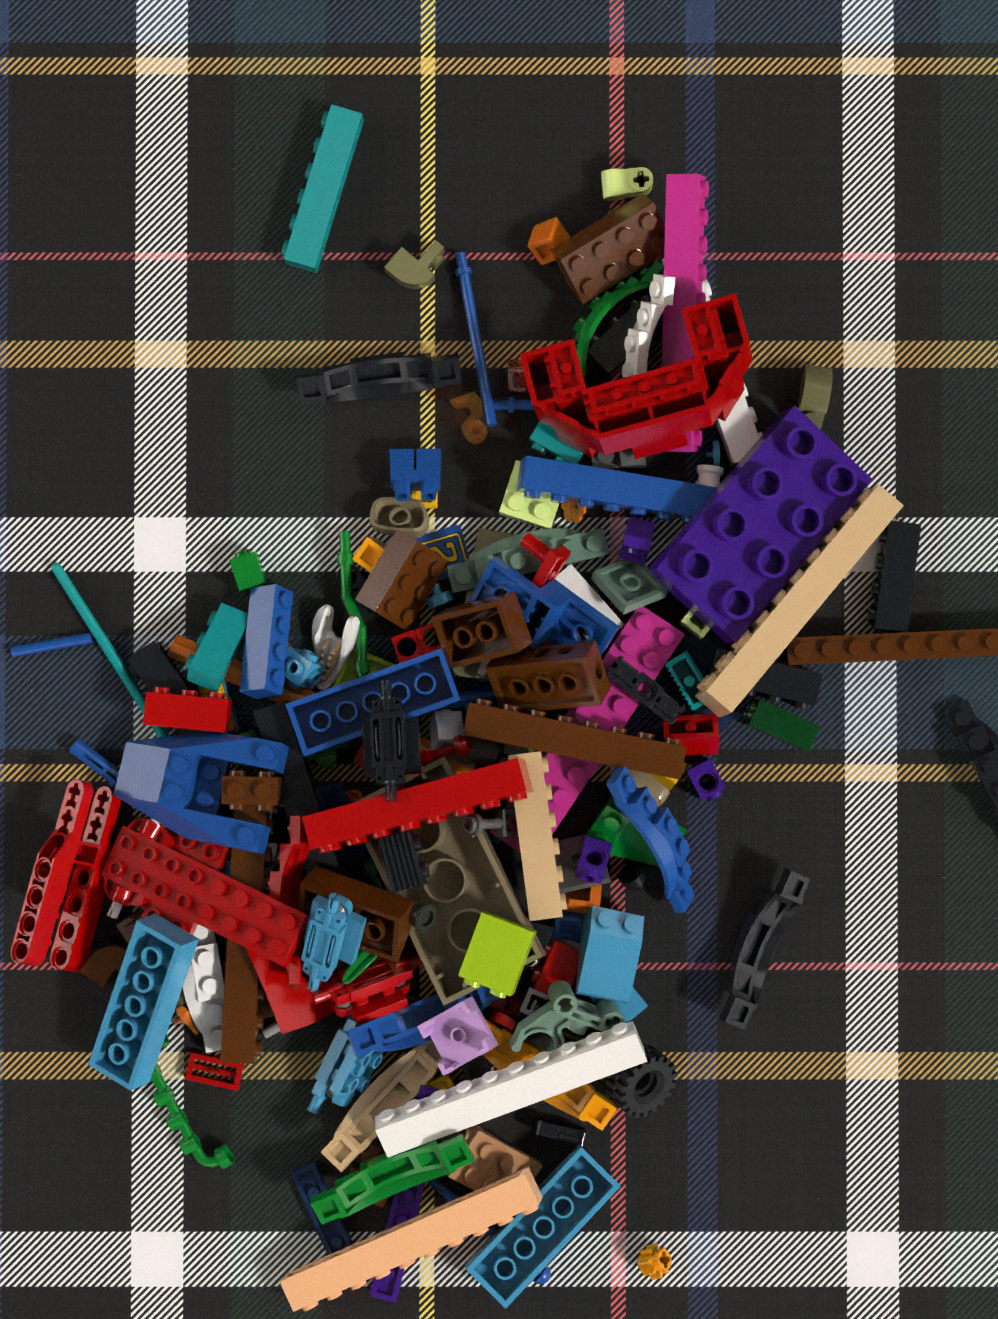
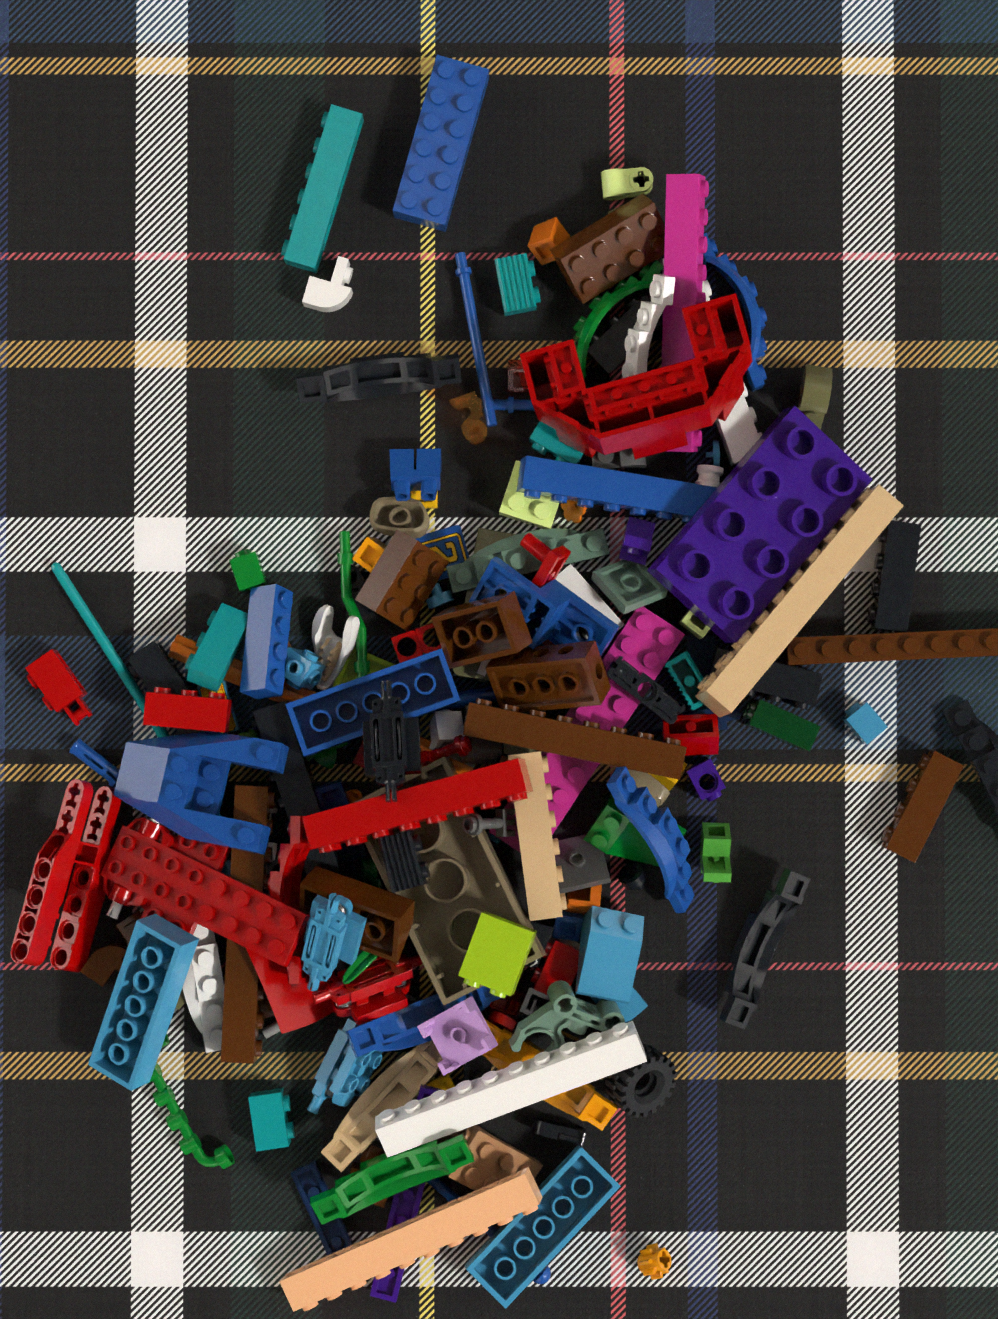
blue bar [10,632,93,657] -> none
orange bar [173,1006,199,1034] -> none
red tile [185,1051,245,1091] -> none
reddish brown brick [221,770,282,811] -> none
olive brick [384,240,445,289] -> none
pearl dark grey tile [409,901,437,931] -> none
dark purple brick [574,836,612,884] -> none
none -> red brick [25,649,93,726]
none -> teal brick [248,1088,295,1152]
none -> white brick [302,256,353,312]
none -> blue brick [393,55,489,232]
none -> teal brick [495,253,541,316]
none -> bright green brick [700,822,732,883]
none -> blue piece [703,233,767,392]
none -> dark azure brick [842,702,888,745]
none -> reddish brown brick [881,750,964,863]

